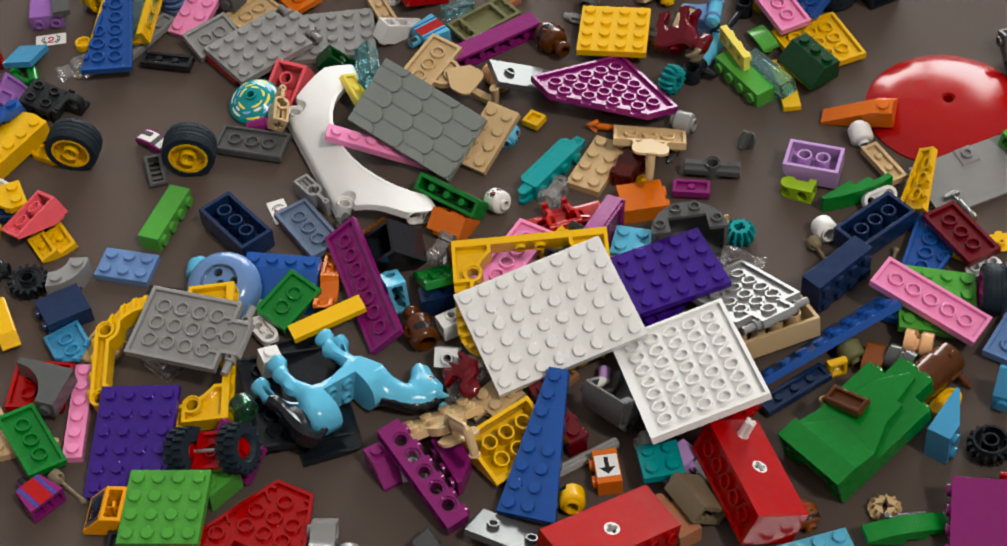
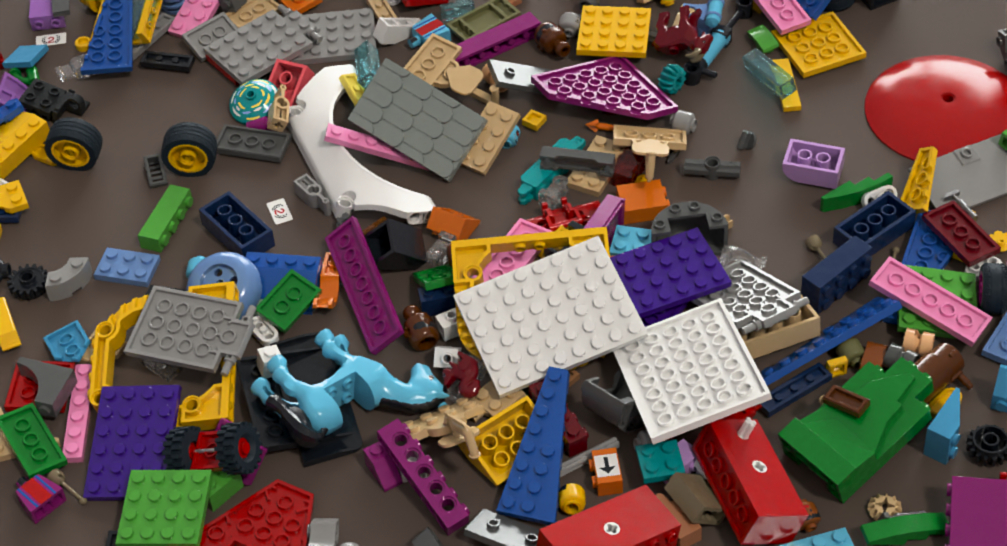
coral slope [1,190,68,240] -> none
yellow slope [27,222,79,263] -> none
dark blue brick [34,283,95,334] -> none
light orange slope [83,486,127,535] -> none
slope [135,128,165,153] -> none
clear green head [228,392,259,422] -> none
sand blue plate [274,197,334,257] -> none
yellow tile [287,294,367,343] -> none
dark green slope [316,45,357,71] -> none
medium azure torso [380,269,410,315] -> none
green brick [413,172,489,220] -> none
magenta slope [429,438,472,496] -> none
white head [484,187,511,214] -> none
lavender arm [597,365,612,387] -> none
magenta plate [672,178,711,199] -> none
bright green brick [714,50,775,109] -> none
light yellow plate [719,25,752,71] -> none
teal gear [728,217,756,249] -> none
dark green slope [777,33,840,91] -> none
lime leg [780,176,817,205] -> none
white head [810,215,837,243] -> none
orange wedge [820,98,898,128] -> none
white head [847,120,874,148] -> none
tan plate [860,141,908,186] -> none
none -> dark grey piece [539,146,615,177]
none -> light grey head [559,12,581,38]

